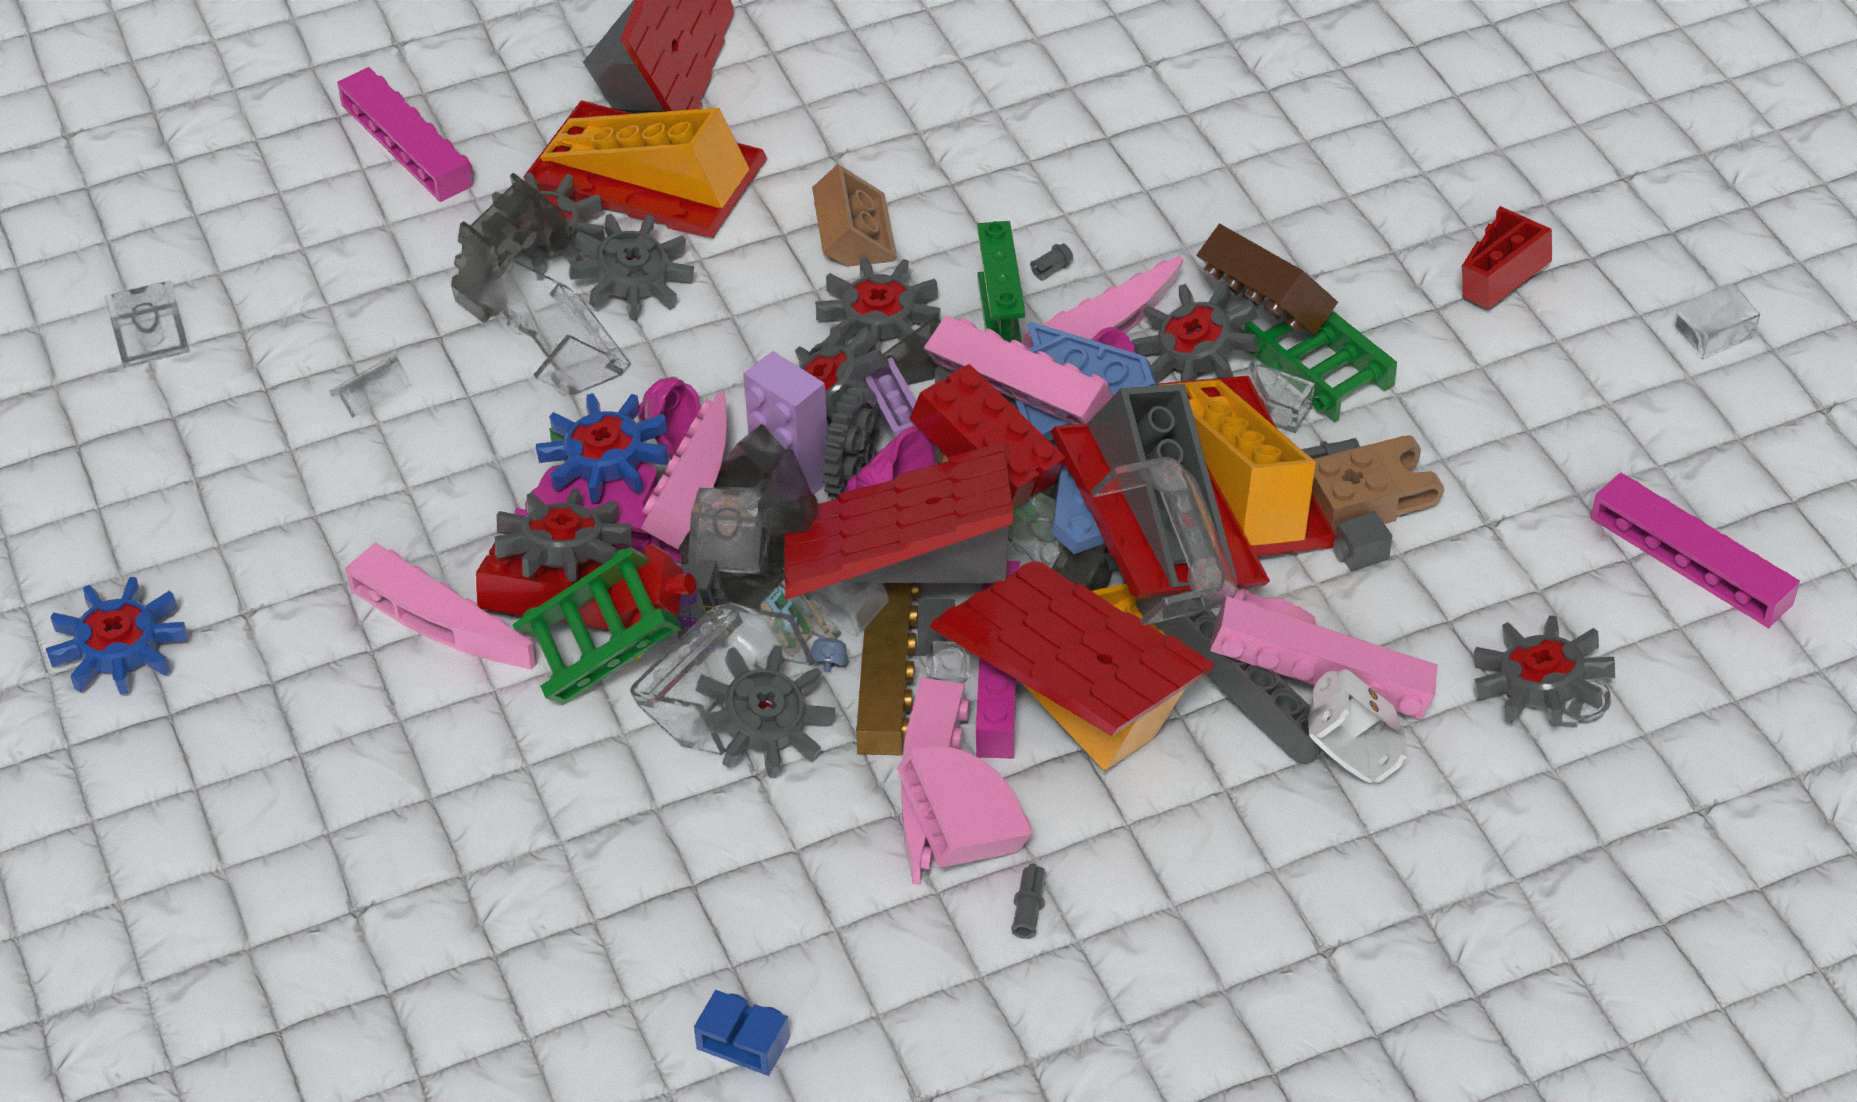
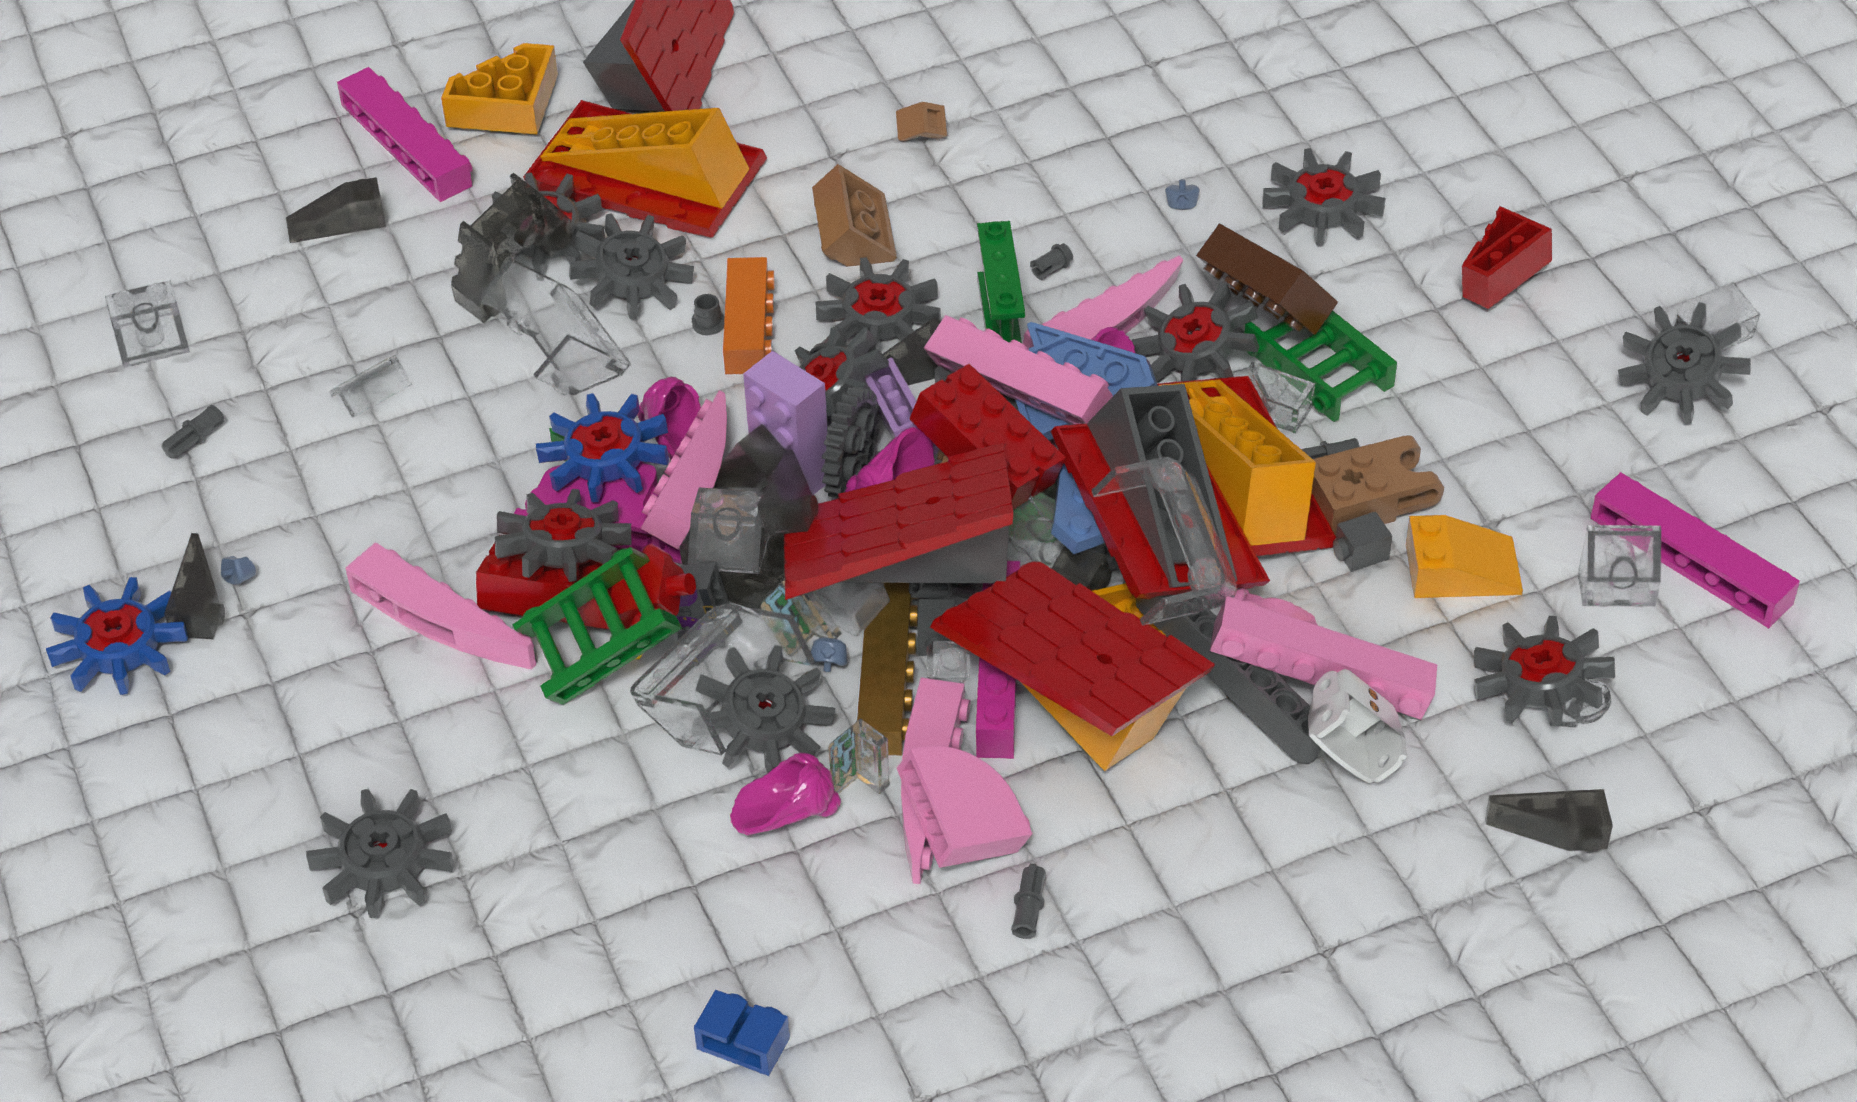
none -> dark grey axle [161,405,225,458]
none -> clear smoke slope [164,533,225,640]
none -> sand blue piece [221,556,256,585]
none -> clear smoke slope [286,177,386,243]
none -> dark grey gear [306,788,454,918]
none -> light orange brick [441,43,558,134]
none -> dark grey piece [692,294,725,336]
none -> orange brick [723,257,775,374]
none -> dark pink hair [730,753,841,836]
none -> clear panel [828,719,890,794]
none -> medium nougat panel [896,102,947,141]
none -> dark grey axle [909,583,977,605]
none -> sand blue piece [1165,179,1200,210]
none -> dark grey gear [1262,148,1386,244]
none -> light orange slope [1405,515,1523,598]
none -> clear smoke slope [1485,789,1613,852]
none -> clear slope [1578,525,1661,607]
none -> dark grey gear [1618,302,1751,424]

